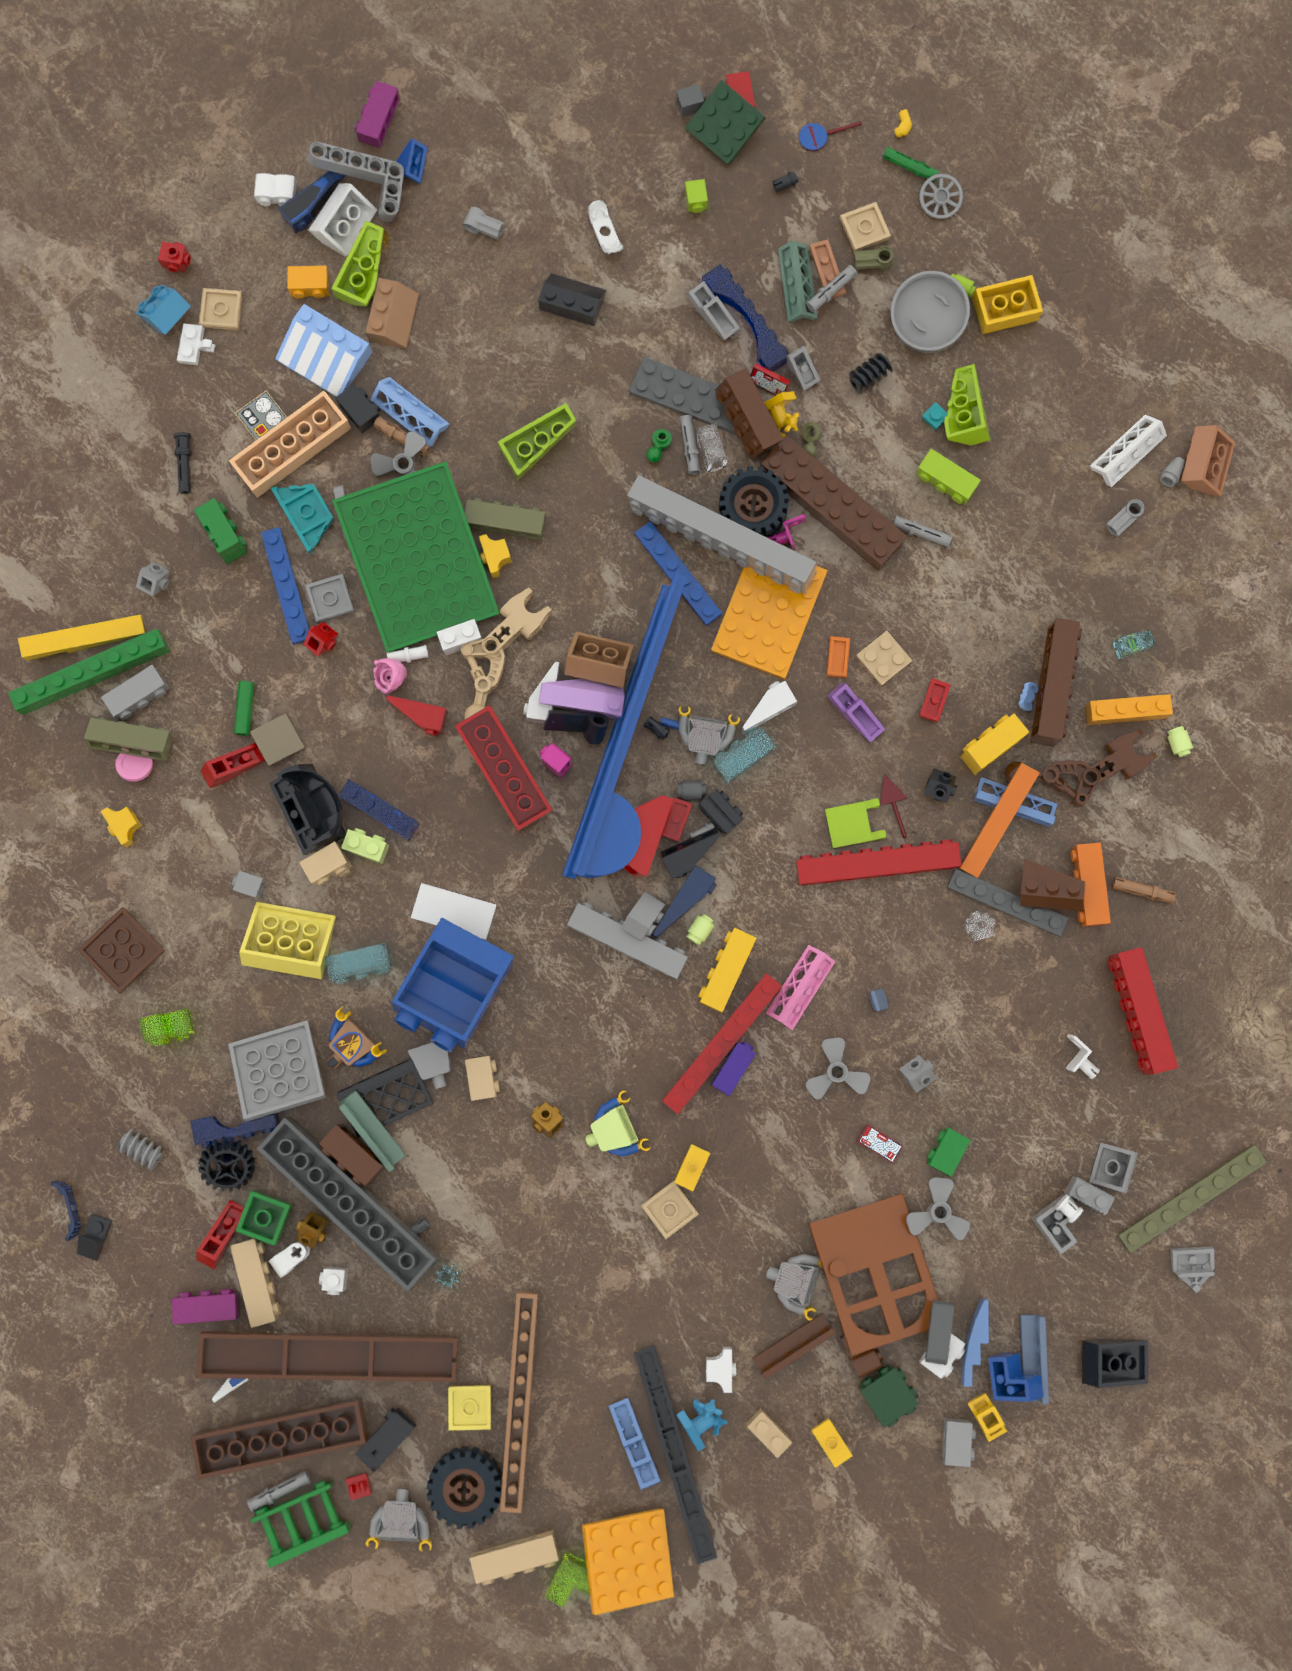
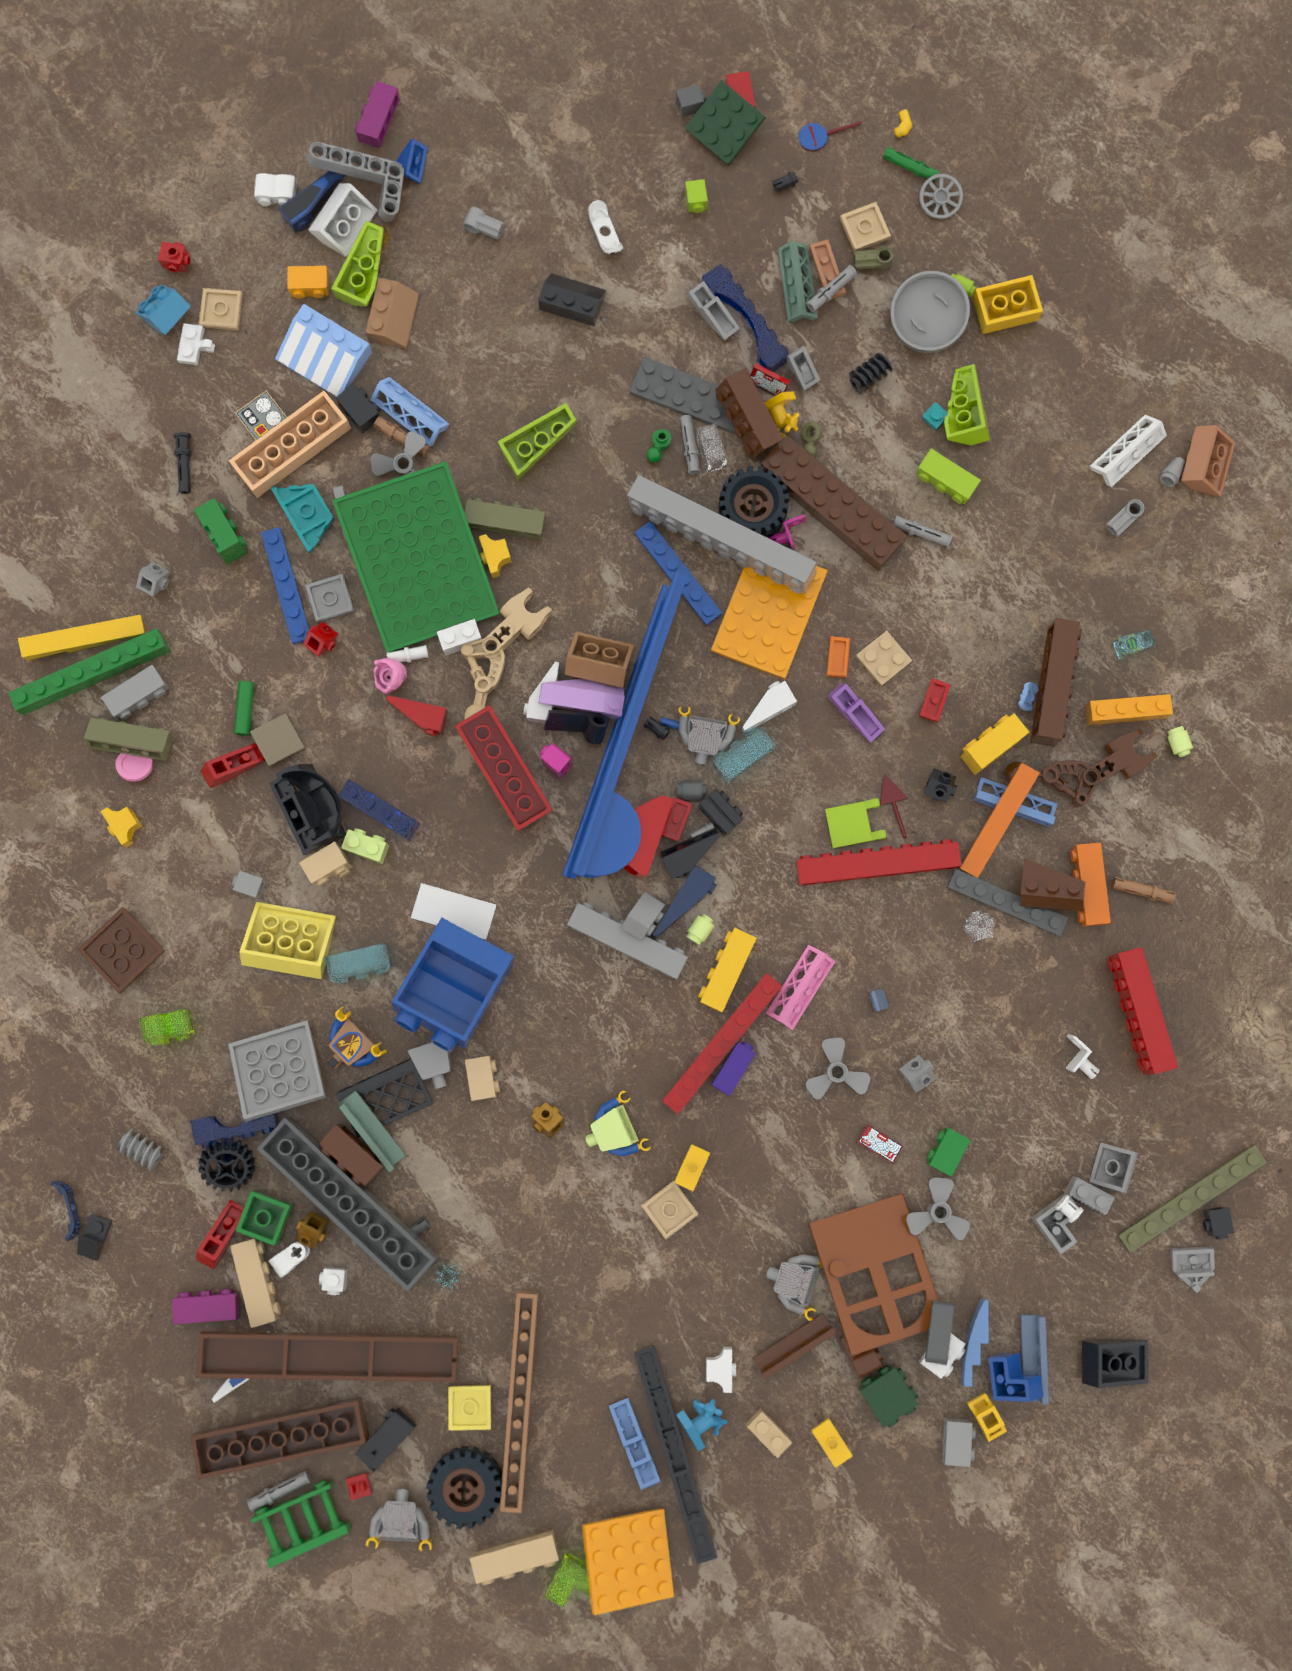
none -> black brick [1203,1207,1234,1239]

